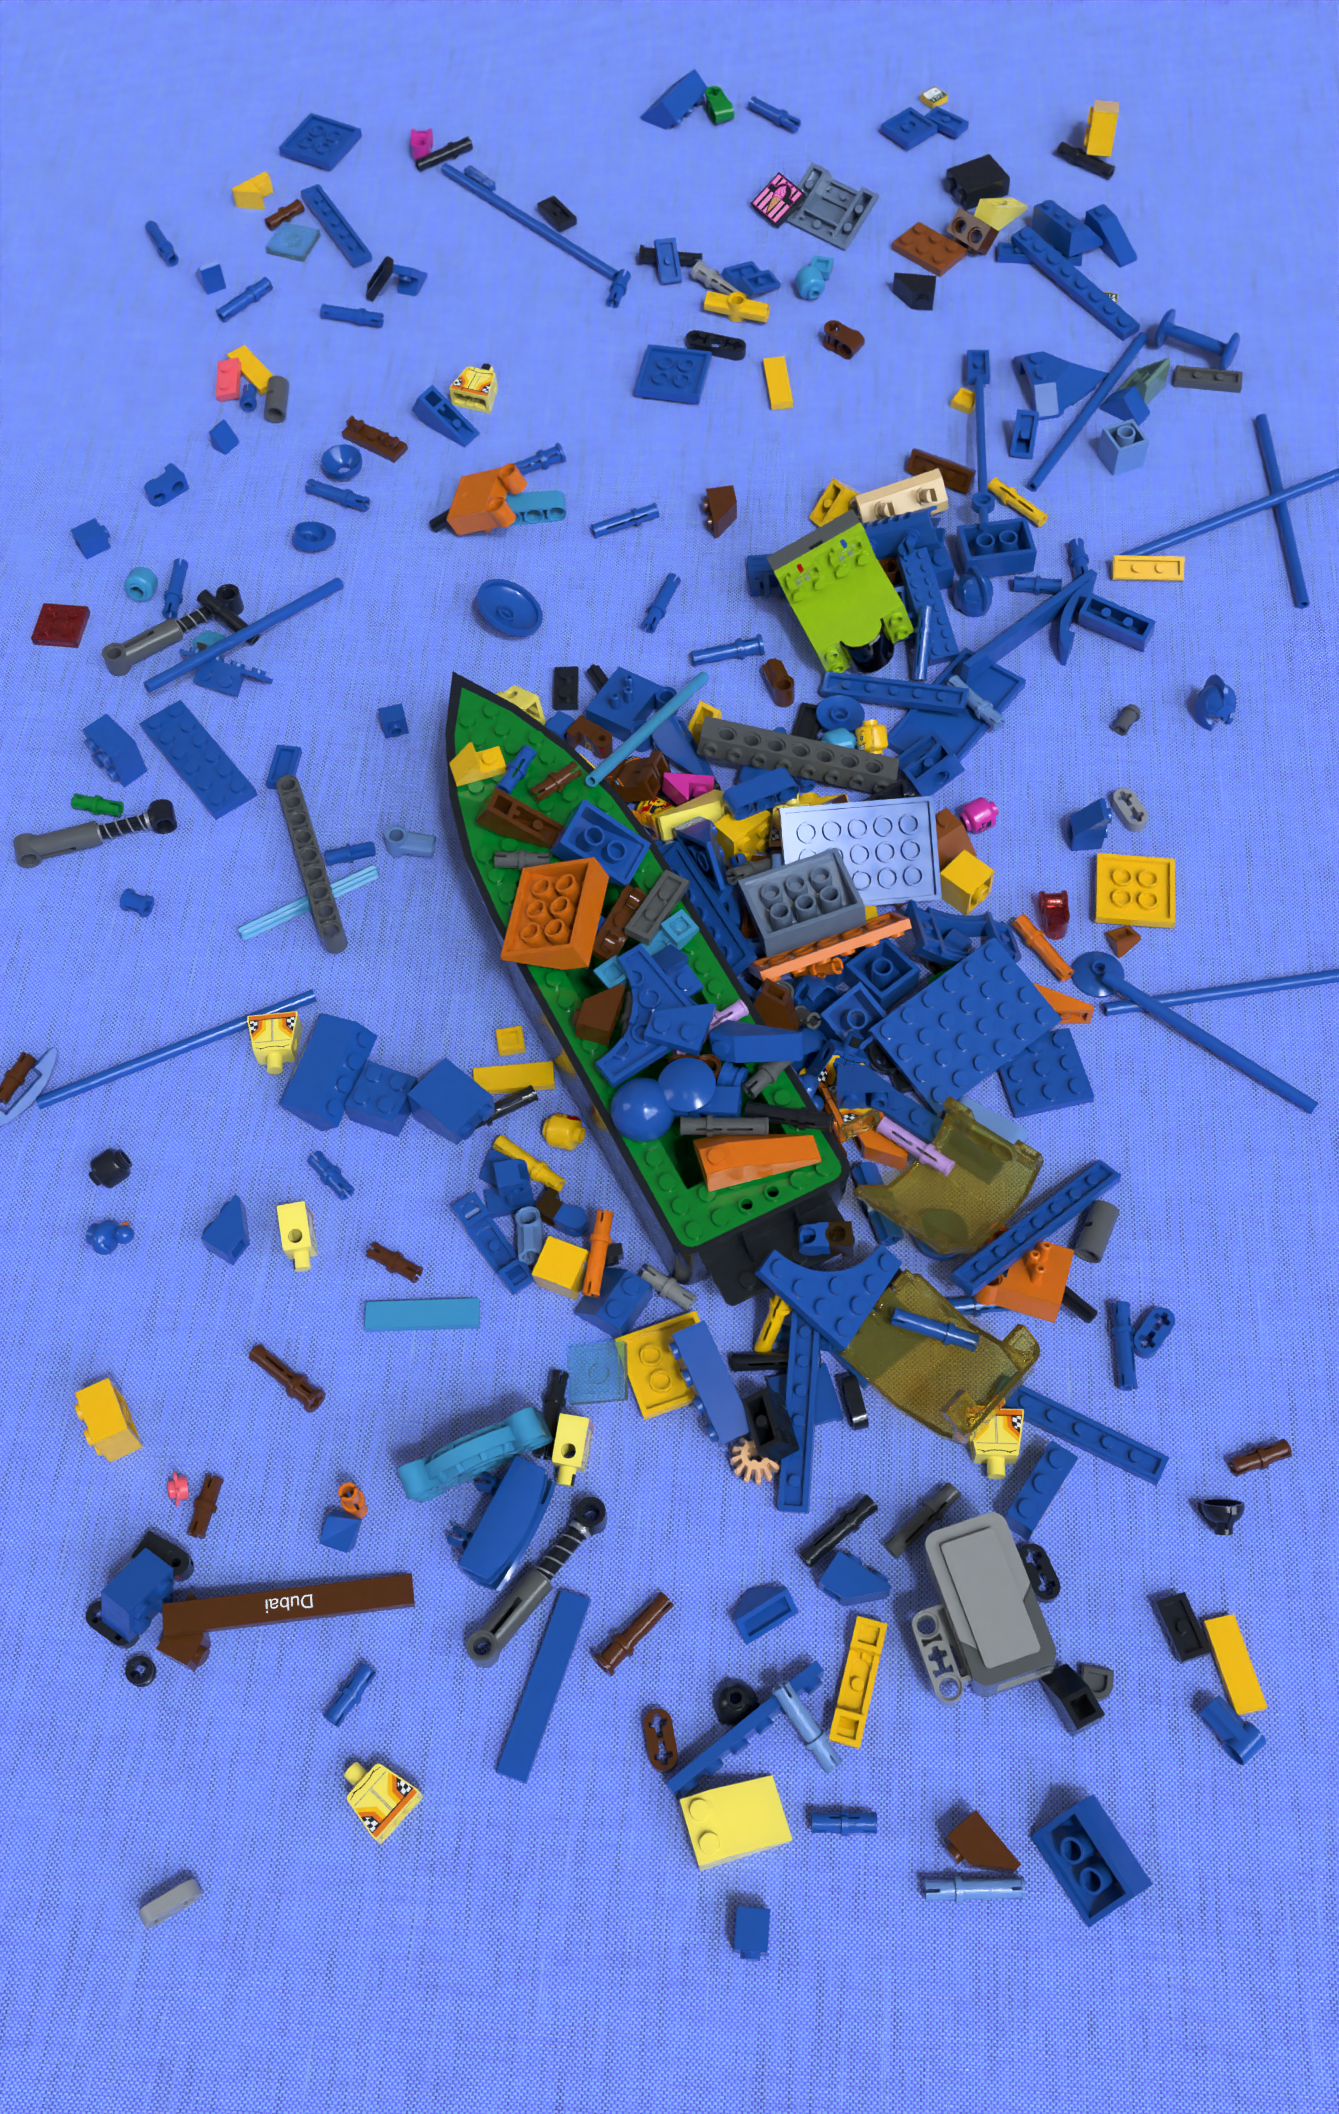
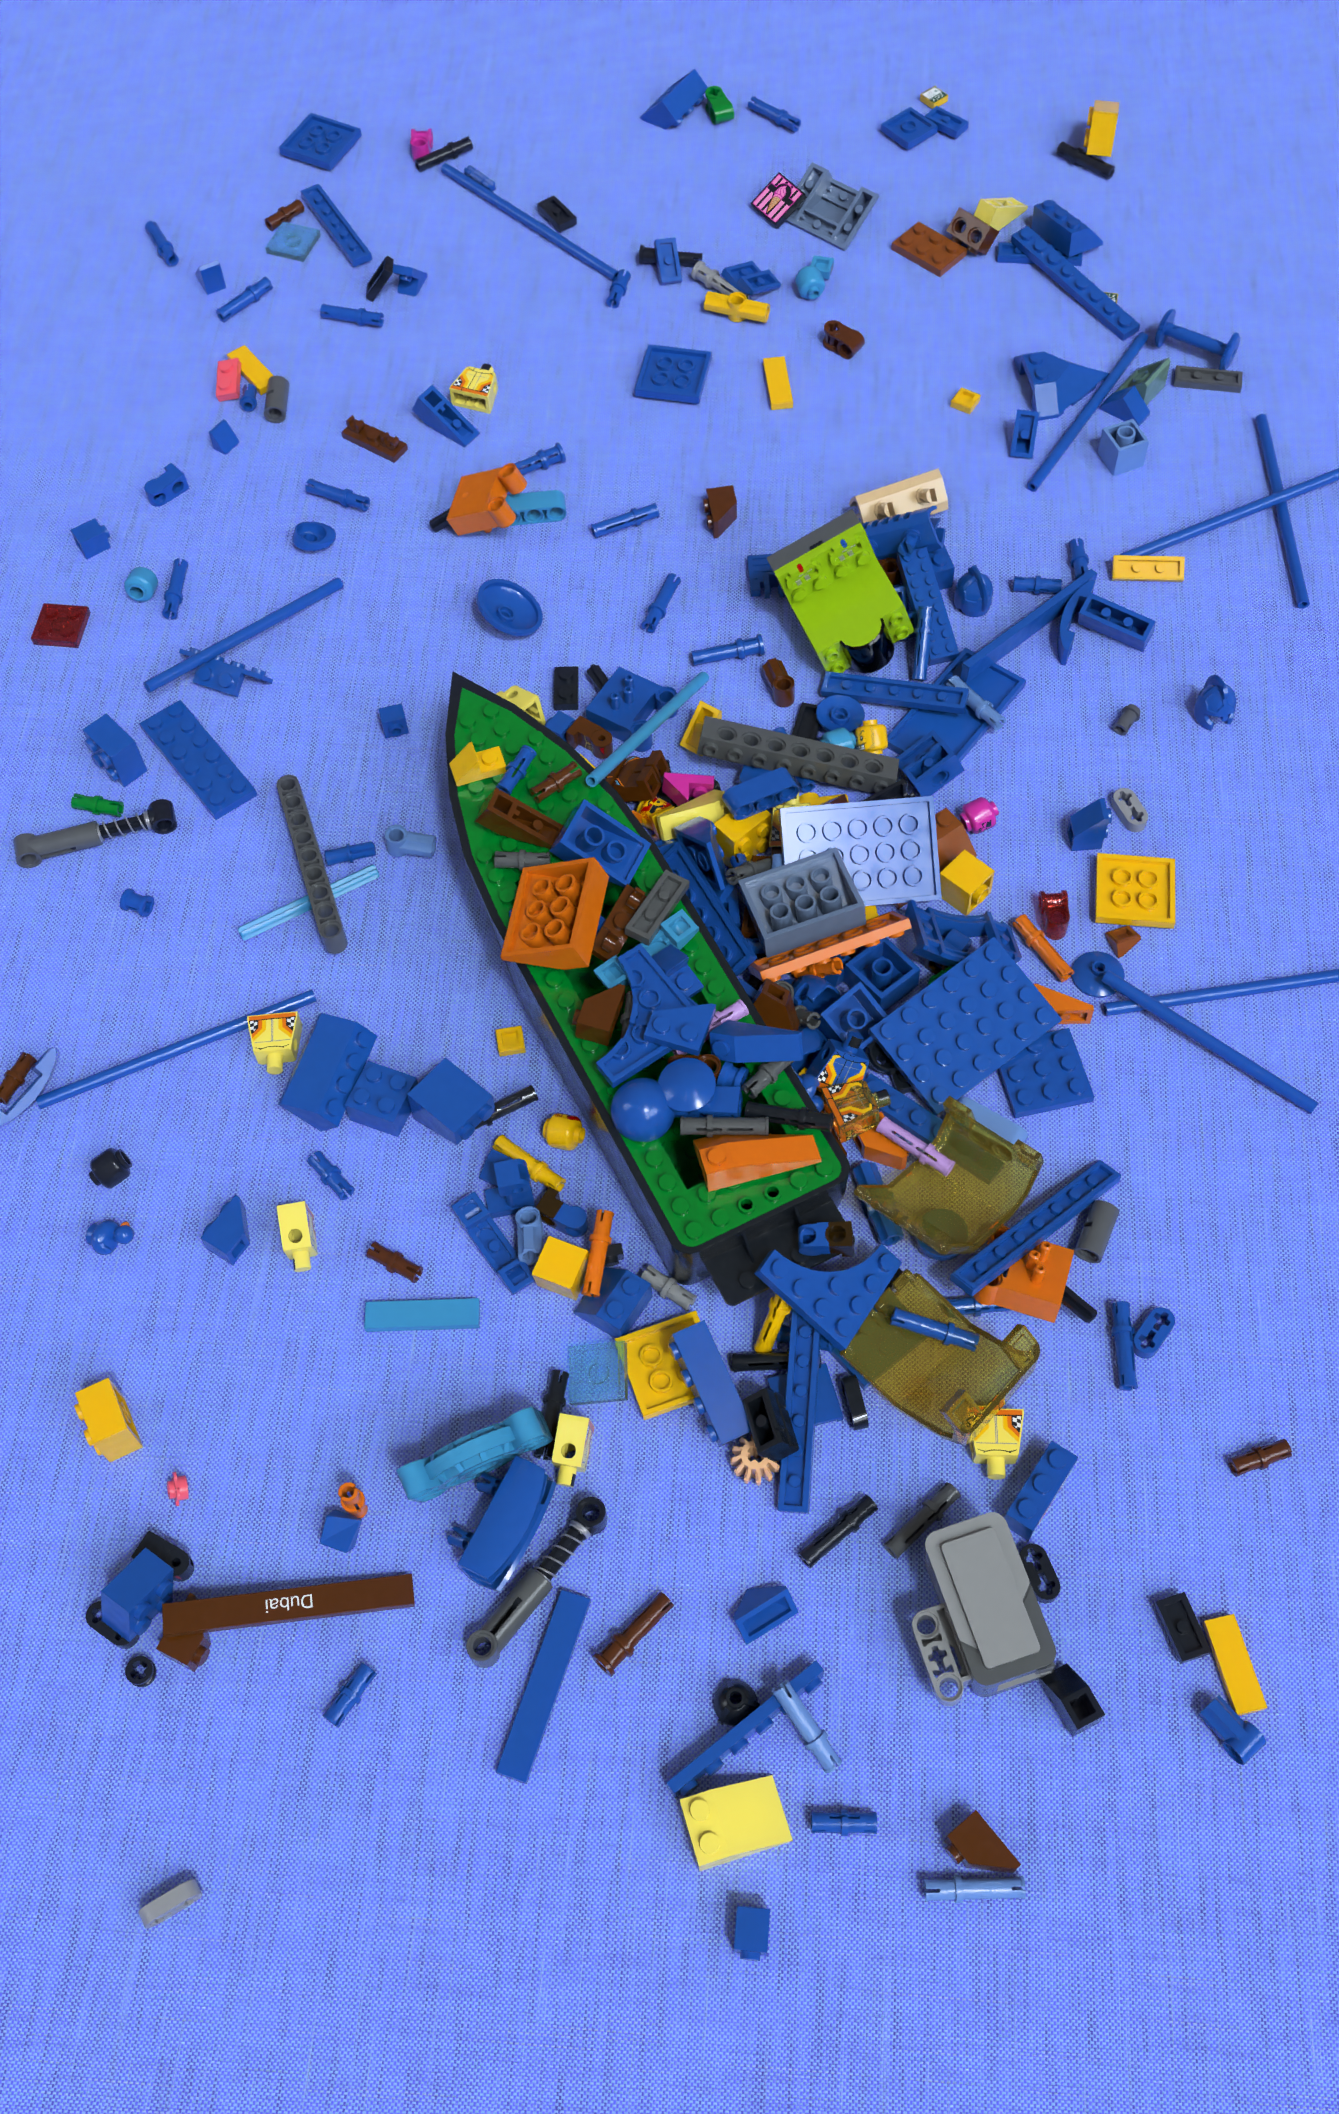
dark grey piece [102,584,244,676] -> none
reddish brown pin [186,1475,224,1539] -> none
dark azure plate [192,630,226,651] -> none
black pin [197,589,260,646] -> none
yellow slope [231,171,274,209] -> none
reddish brown pin [249,1344,326,1413] -> none
blue tile [266,745,302,790] -> none
blue piece [321,444,362,480] -> none
light yellow torso [344,1762,424,1845] -> none
yellow tile [473,1061,555,1095] -> none
reddish brown beam [644,1709,678,1773] -> none
blue slope [652,715,717,780] -> none
black beam [686,330,746,361] -> none
yellow slope [809,478,860,527] -> none
blue slope [818,1551,891,1606] -> none
yellow slope [828,1616,888,1749] -> none
blue slope [836,1065,894,1109] -> none
black slope [892,272,937,311] -> none
reddish brown plate [906,448,976,494] -> none
black brick [944,154,1010,210] -> none
blue brick [955,517,1037,577] -> none
blue bar [967,350,995,530] -> none
yellow pin [987,477,1048,527] -> none
blue tile [991,1377,1170,1486] -> none
blue slope [1031,1794,1153,1928] -> none
dark grey tile [1080,1665,1114,1702] -> none
blue slope [1084,203,1138,268] -> none
black piece [1198,1499,1245,1535] -> none

